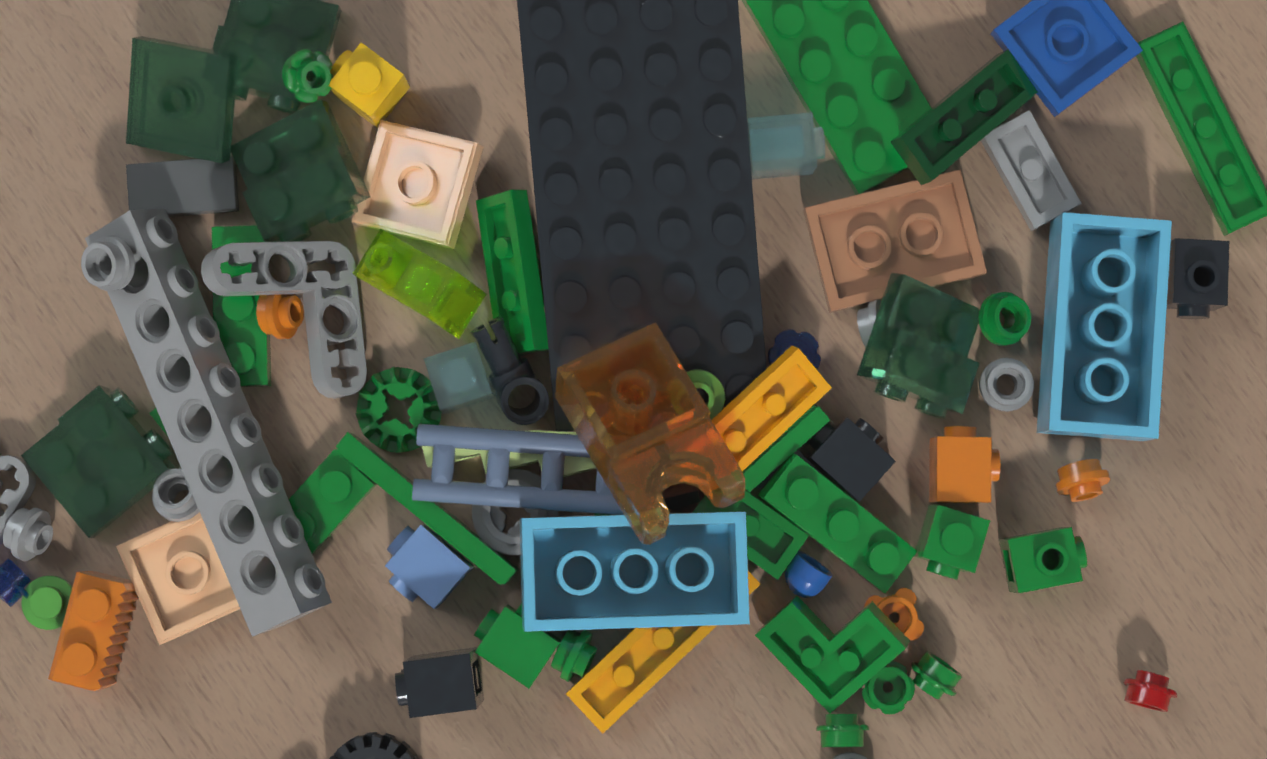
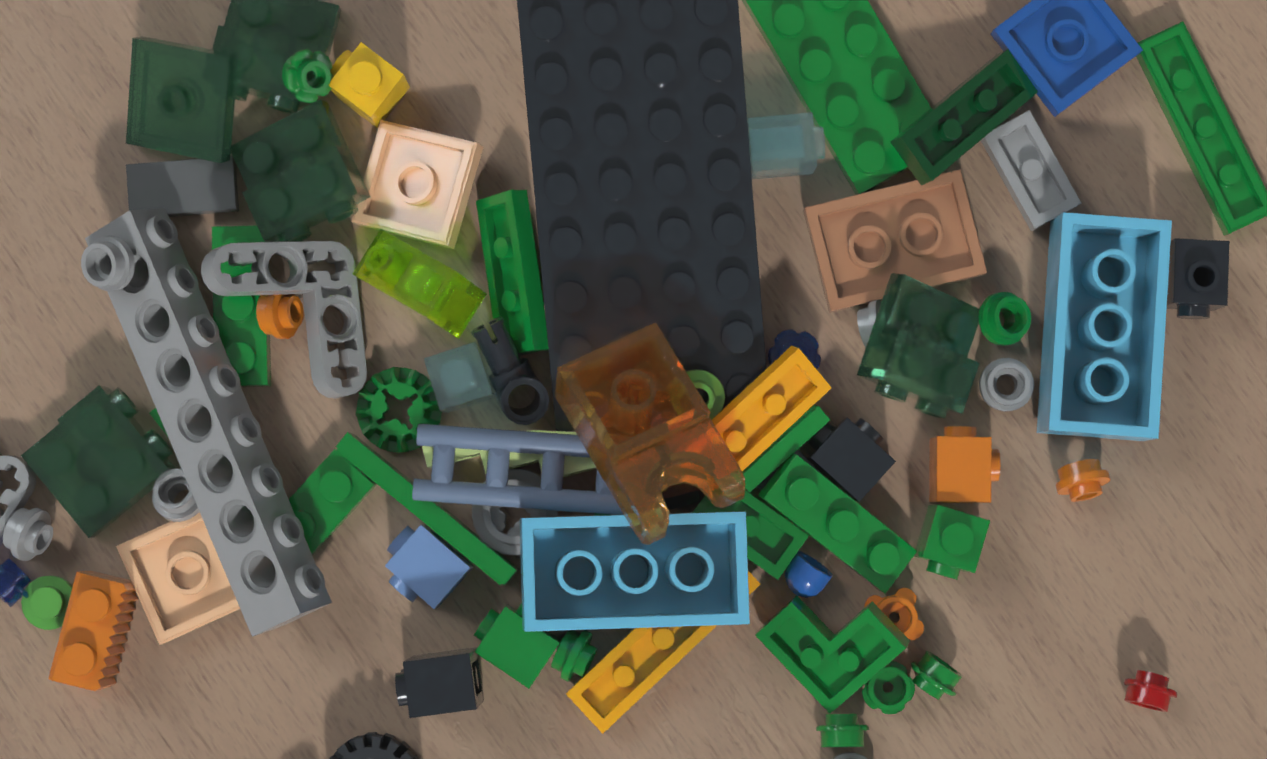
green brick [998,527,1087,593] -> none

